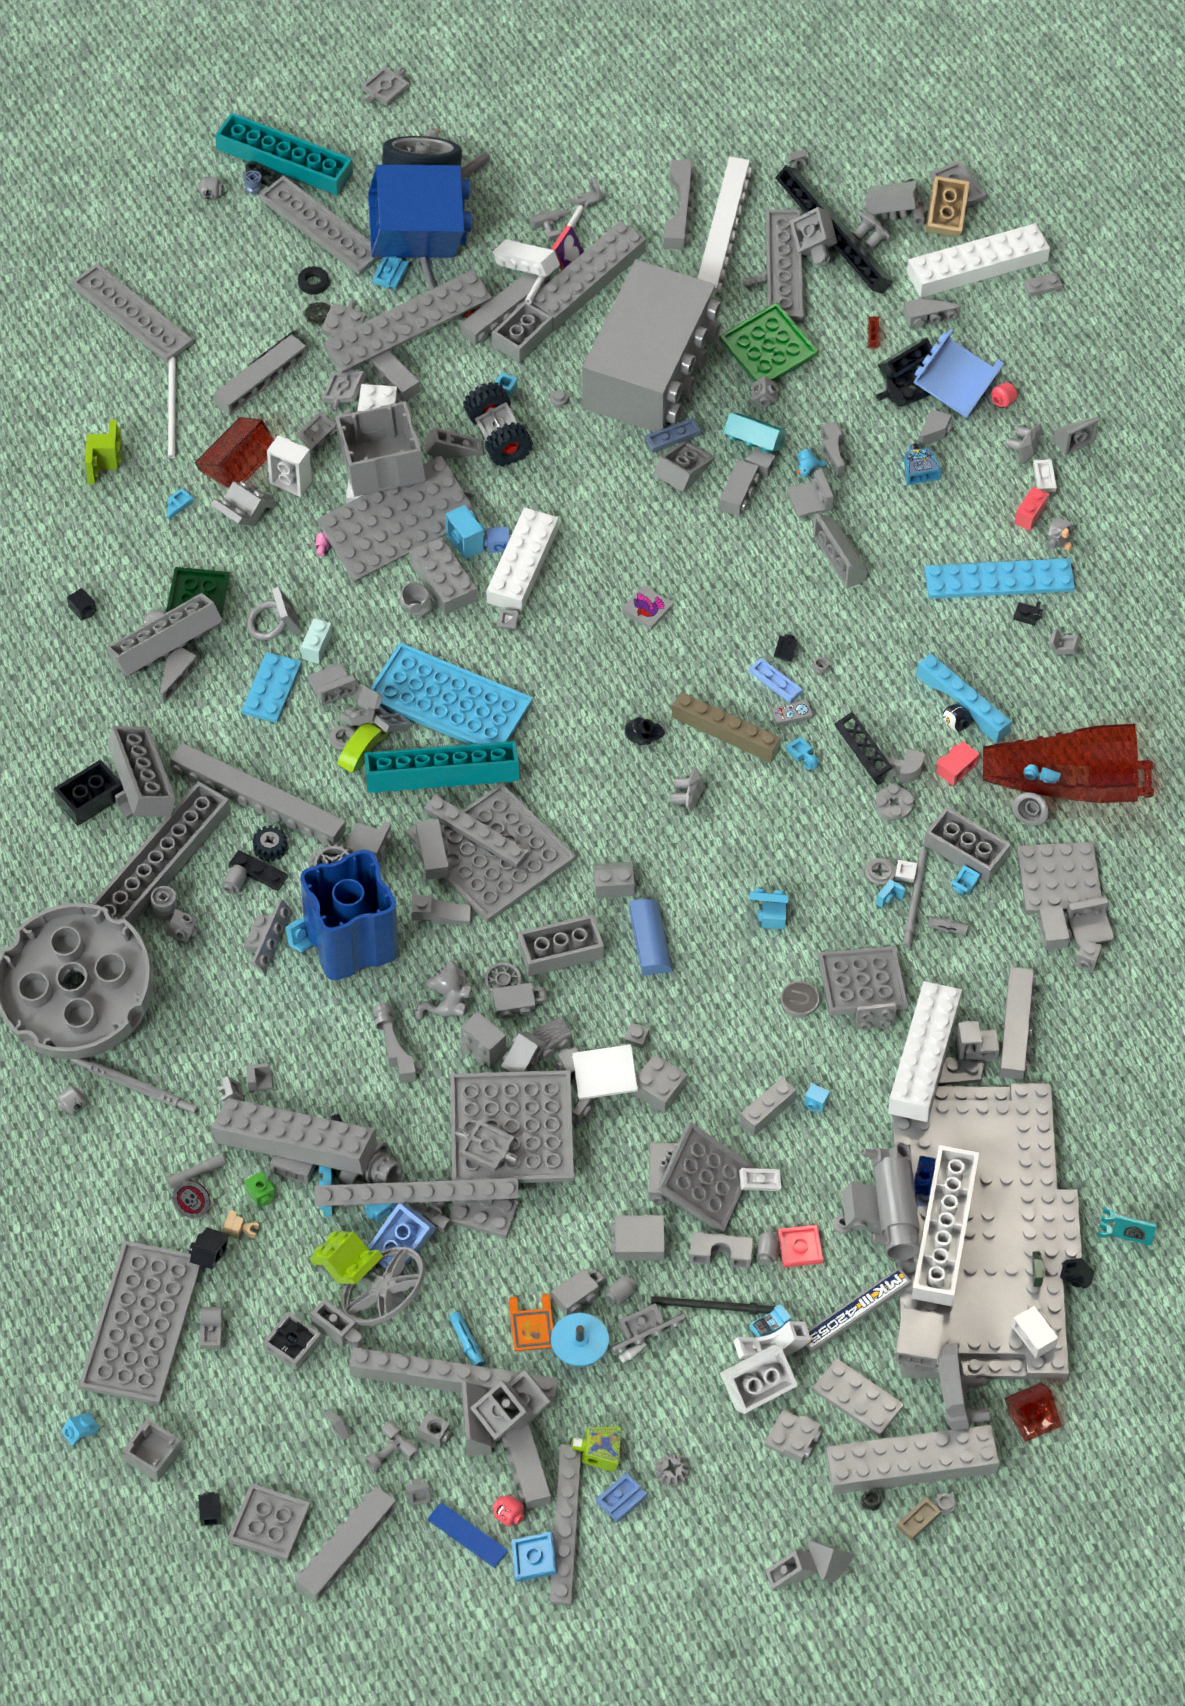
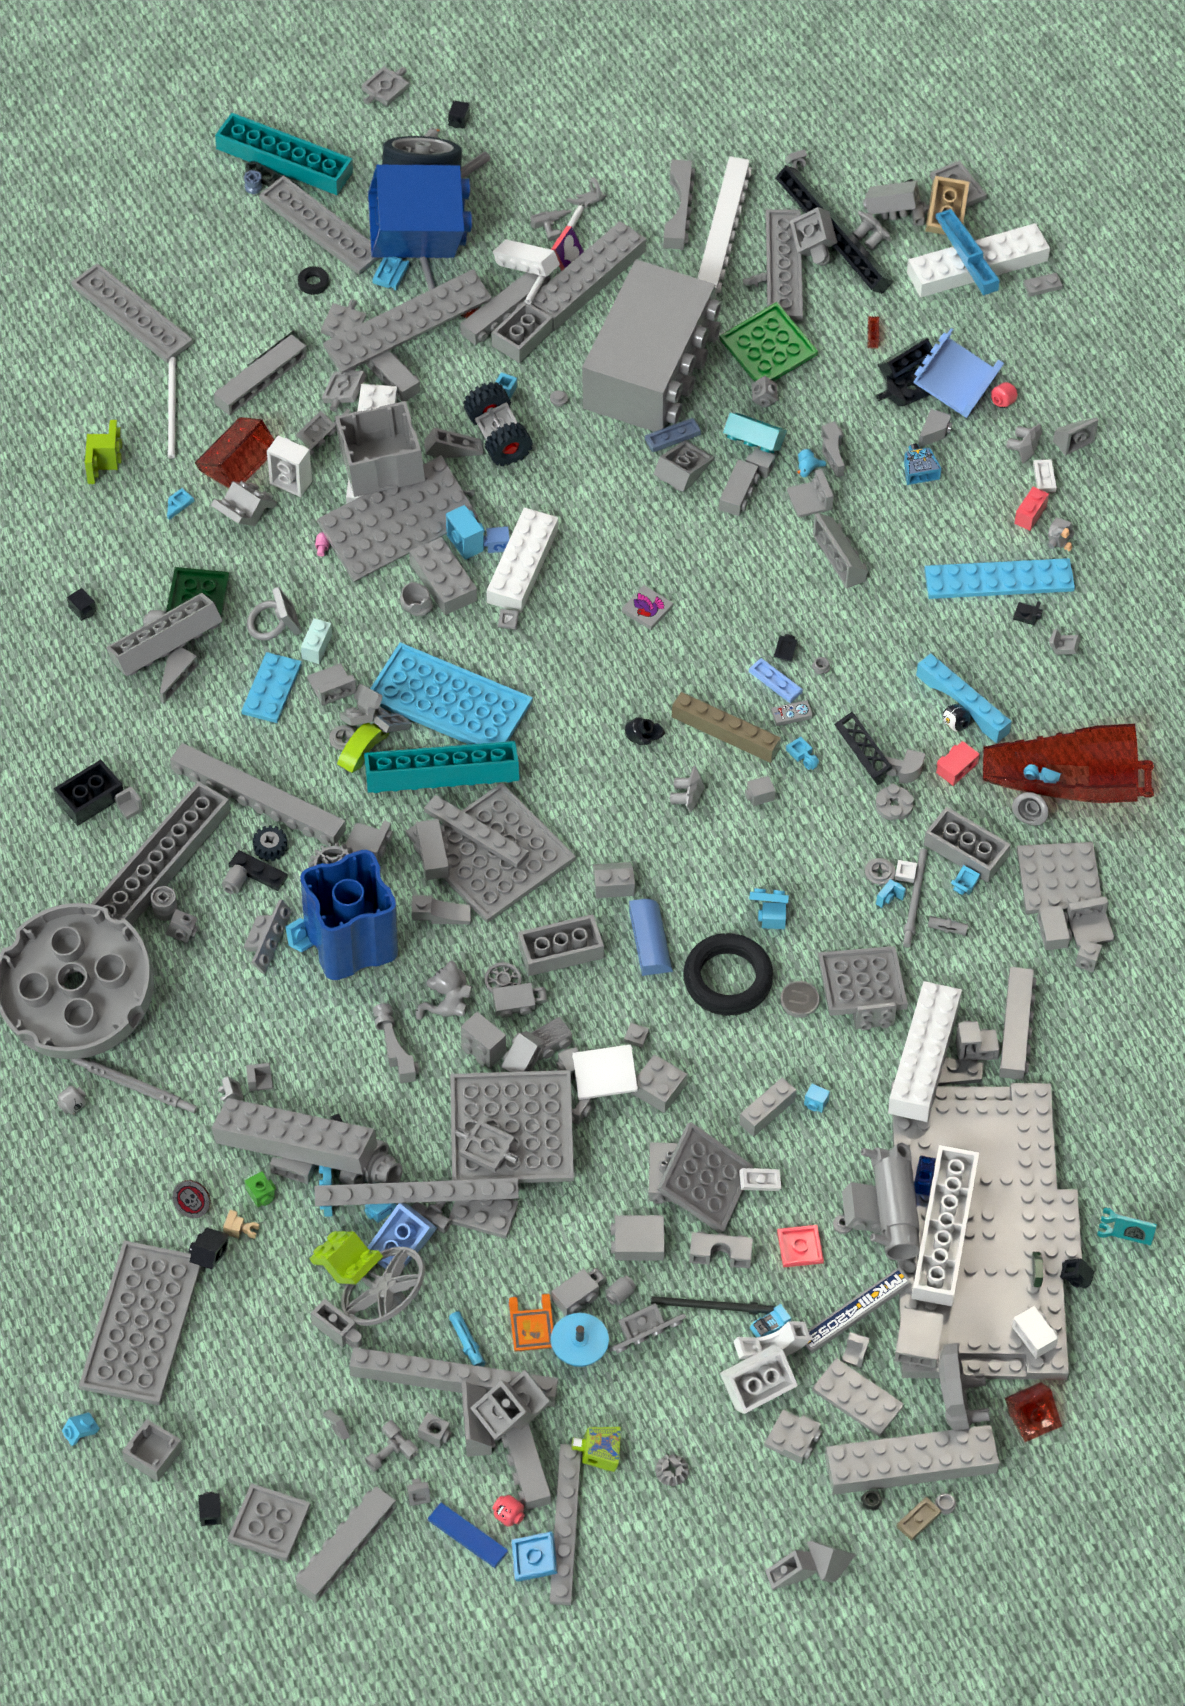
light grey brick [107,726,175,817] -> none
light grey piece [166,1153,226,1189] -> none
light grey head [197,177,223,200] -> none
light grey plate [200,1307,223,1349] -> none
piece [263,1312,322,1371] -> none
clear smoke gear [305,302,331,326] -> none
medium blue plate [596,1473,648,1523] -> none
white piece [619,1342,646,1363] -> none
light grey brick [756,1233,778,1265] -> none
light grey slope [903,298,961,328] -> none
none -> black brick [448,100,470,129]
none -> black tyre [683,933,773,1016]
none -> light grey brick [745,776,775,806]
none -> light grey panel [842,1332,870,1368]
none -> dark azure slope [936,209,999,296]

